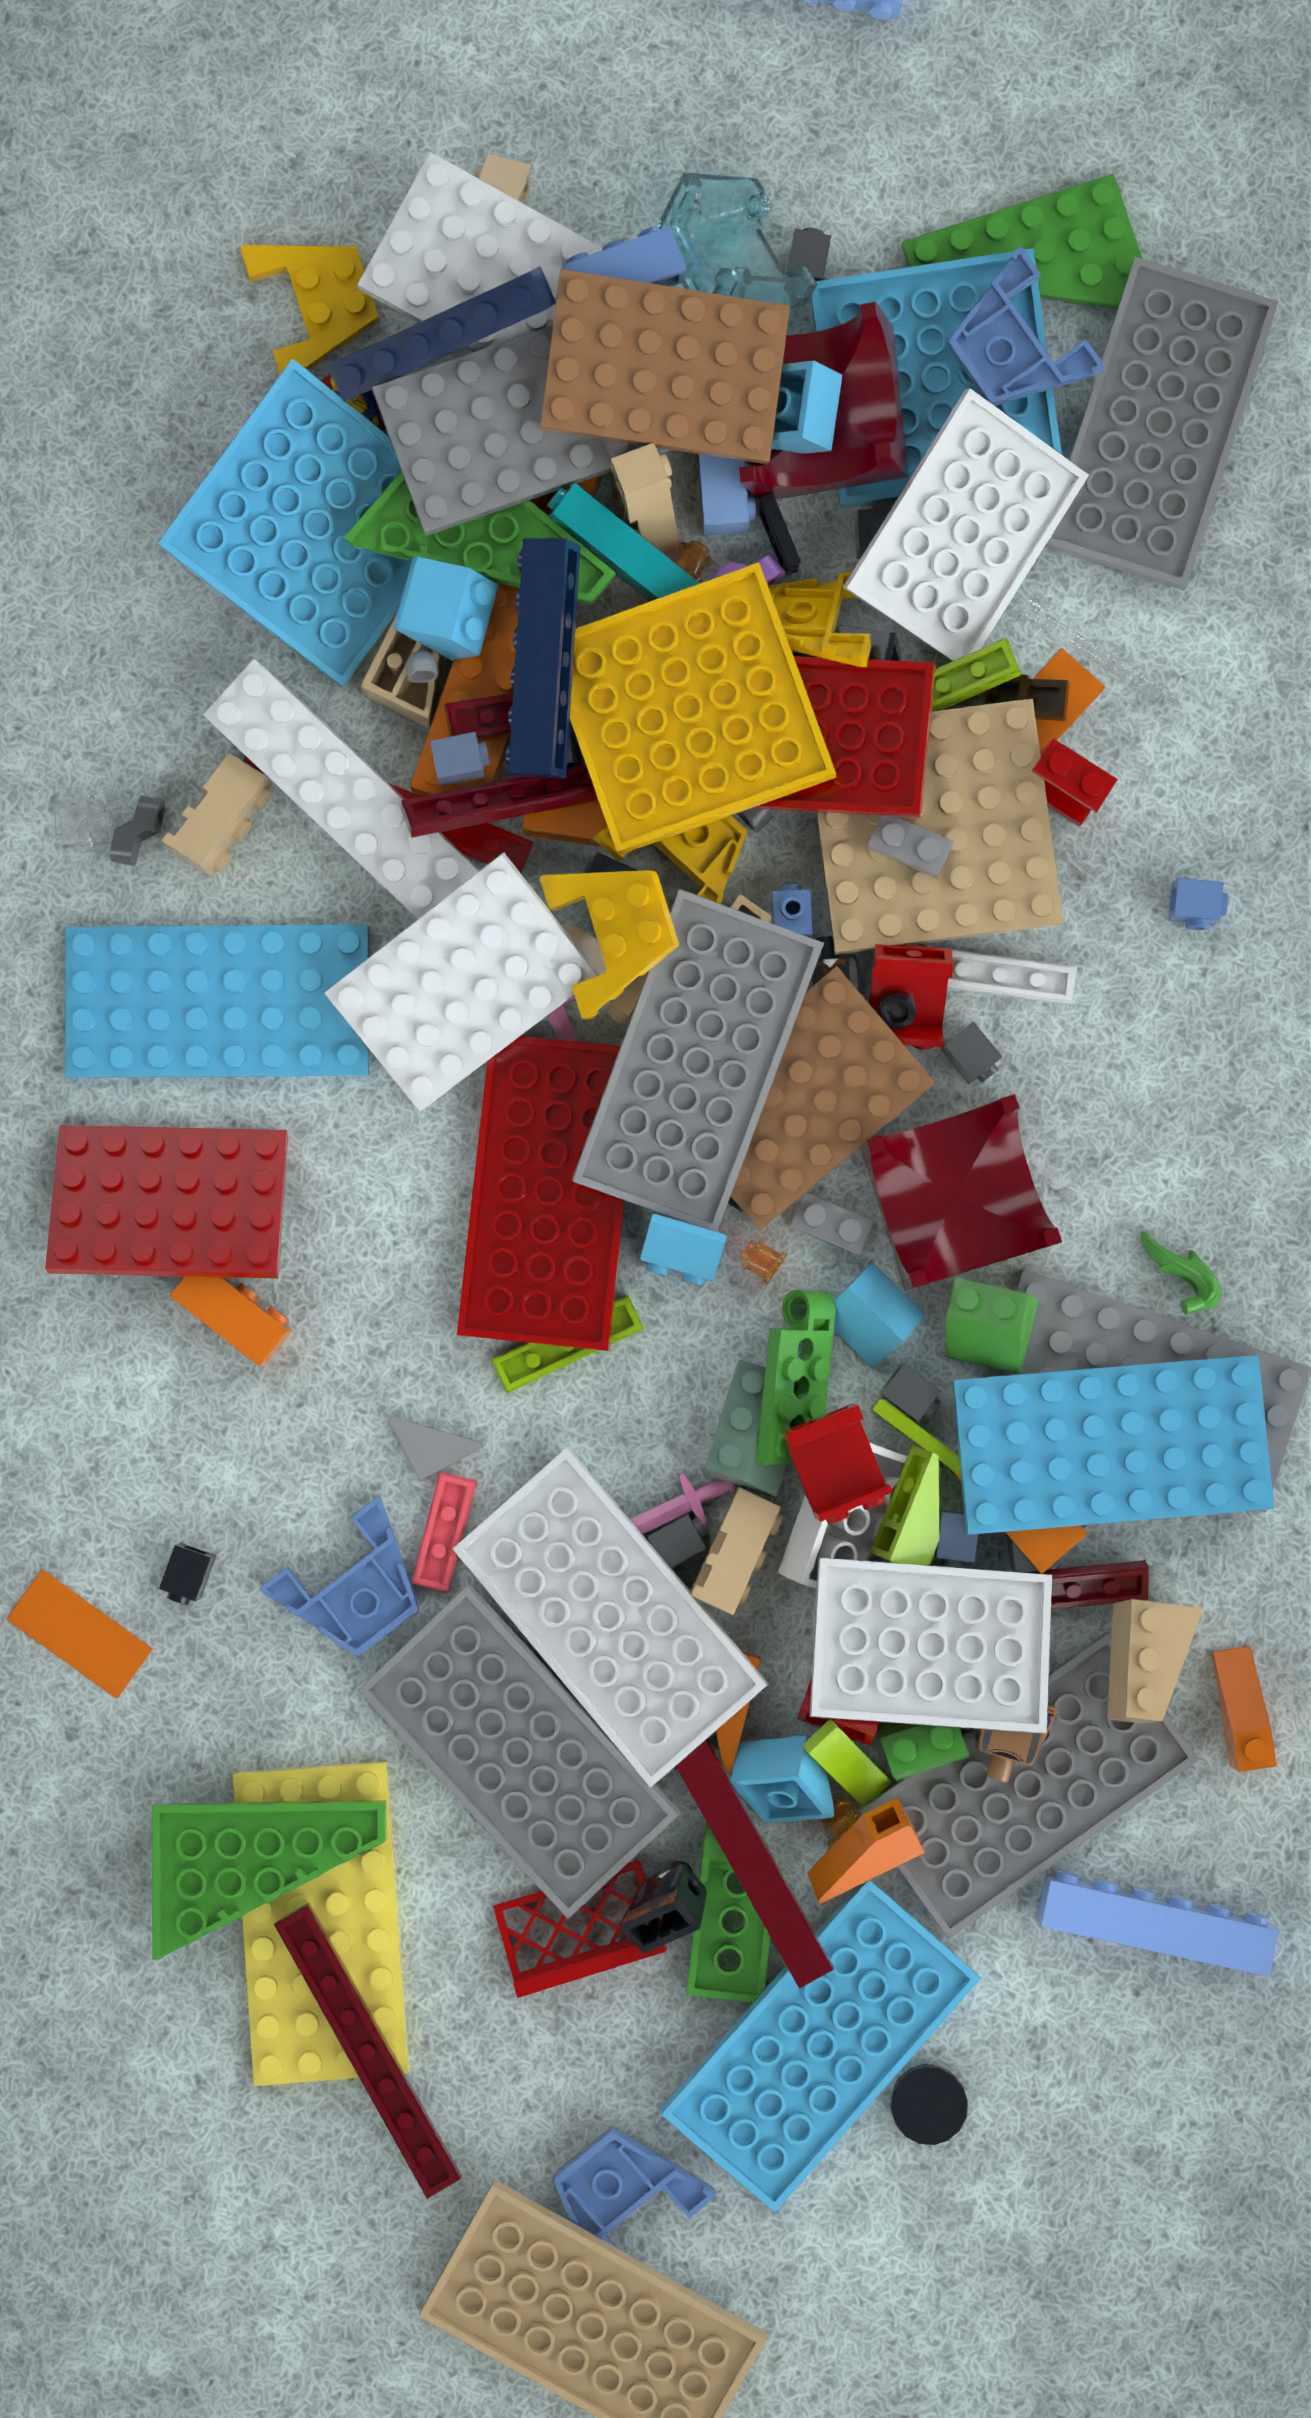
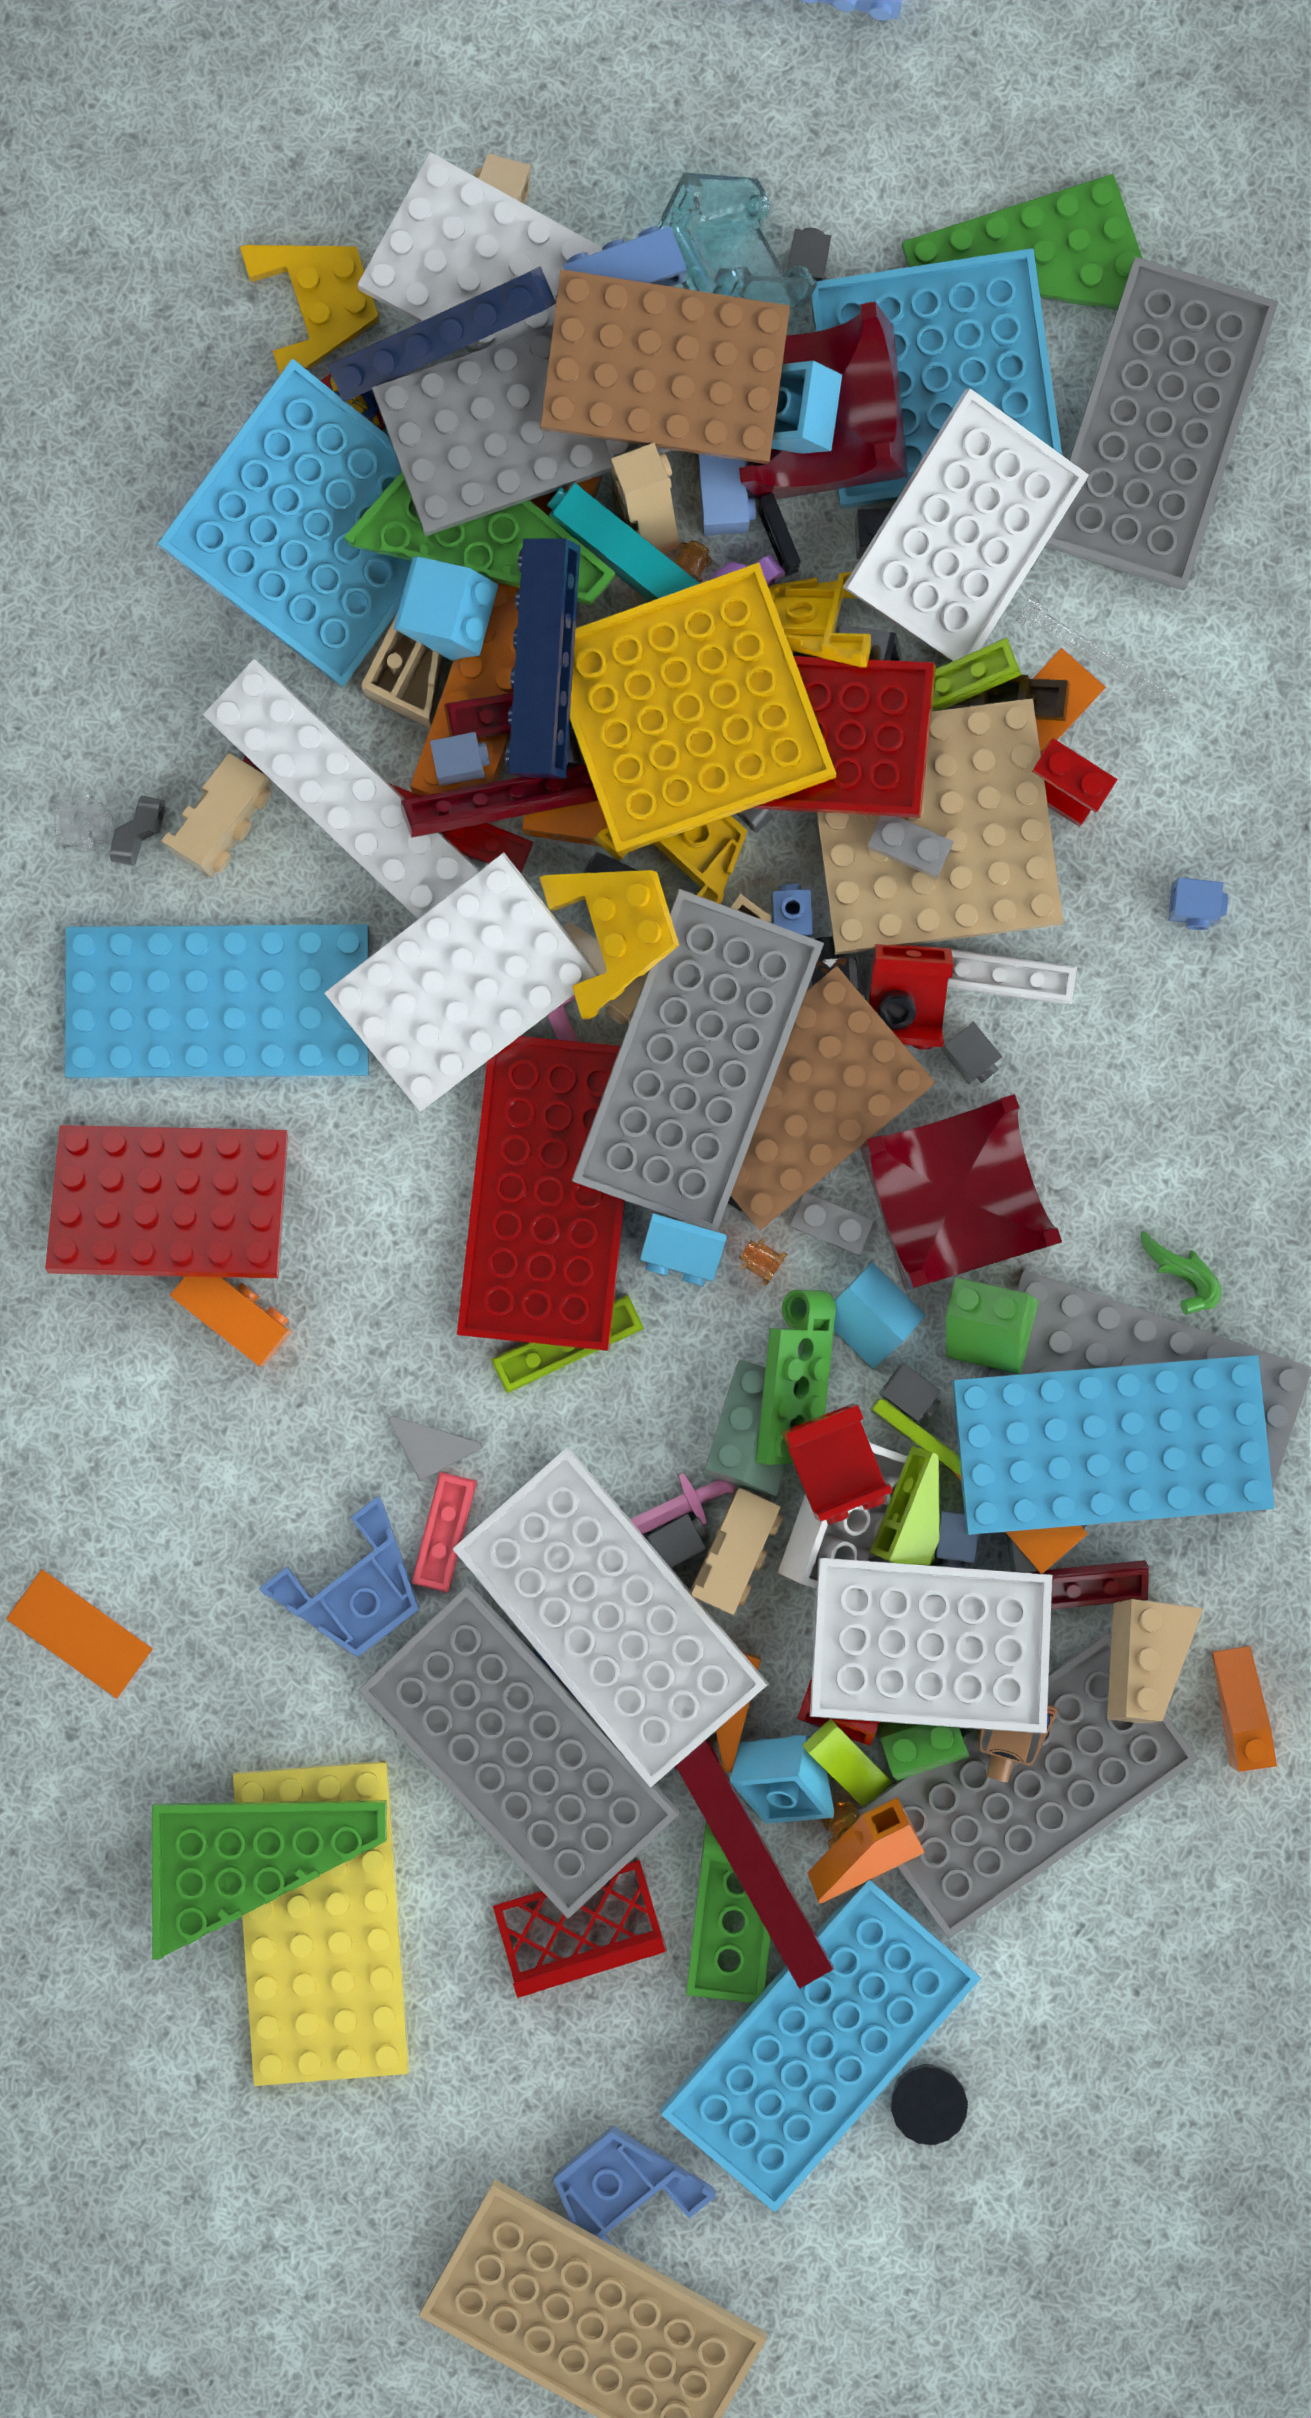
black brick [159,1543,217,1605] -> none
dark red tile [274,1903,462,2199] -> none
light grey hinge [406,650,438,683] -> none
black torso [620,1861,707,1954] -> none
medium blue wing [947,246,1106,406] -> none
light blue brick [1036,1870,1279,1977] -> none

